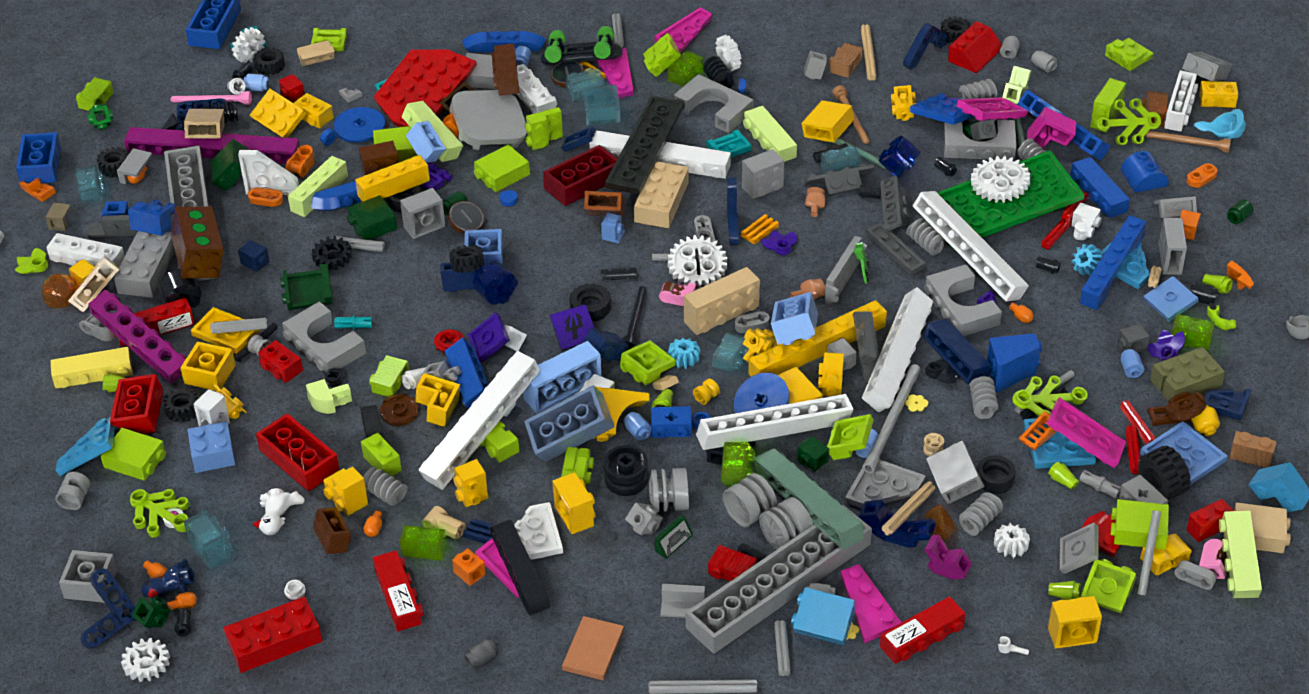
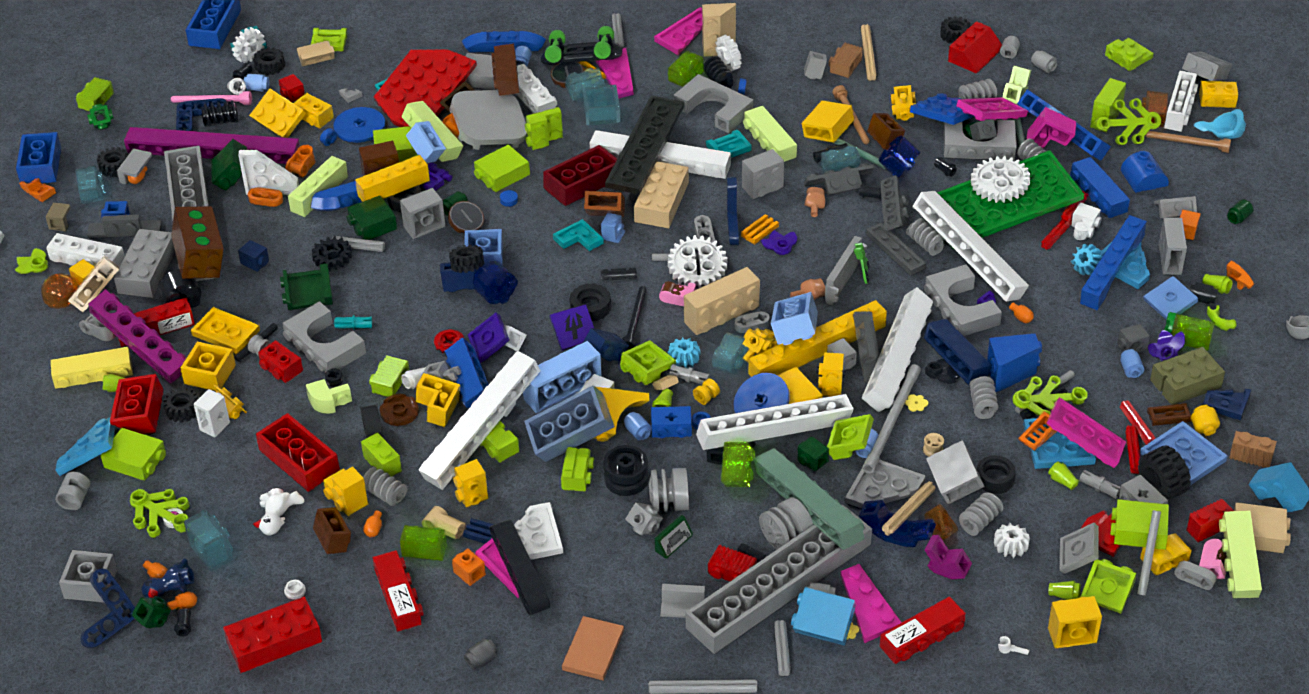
white gear [121,638,170,682] -> none
blue brick [128,199,177,236] -> none
black slope [162,113,178,130] -> none
tan brick [184,109,225,138] -> none
medium blue brick [188,421,235,473] -> none
light grey axle [210,317,268,334] -> none
yellow brick [552,472,596,534] -> none
dark blue tile [561,126,596,152] -> none
lime plate [643,33,681,76] -> none
light grey wheel [723,473,777,528] -> none
dark blue beam [903,23,948,70] -> none
black pin [1035,256,1061,274] -> none
tan axle [1148,265,1162,288] -> none
reddish brown tile [1165,392,1206,420] -> none
orange plate [1186,163,1217,188] -> none
none -> teal plate [553,219,604,251]
none -> light grey pin [669,364,710,384]
none -> tan slope [702,3,736,56]
none -> reddish brown brick [867,113,905,150]
none -> green tile [1164,312,1176,334]

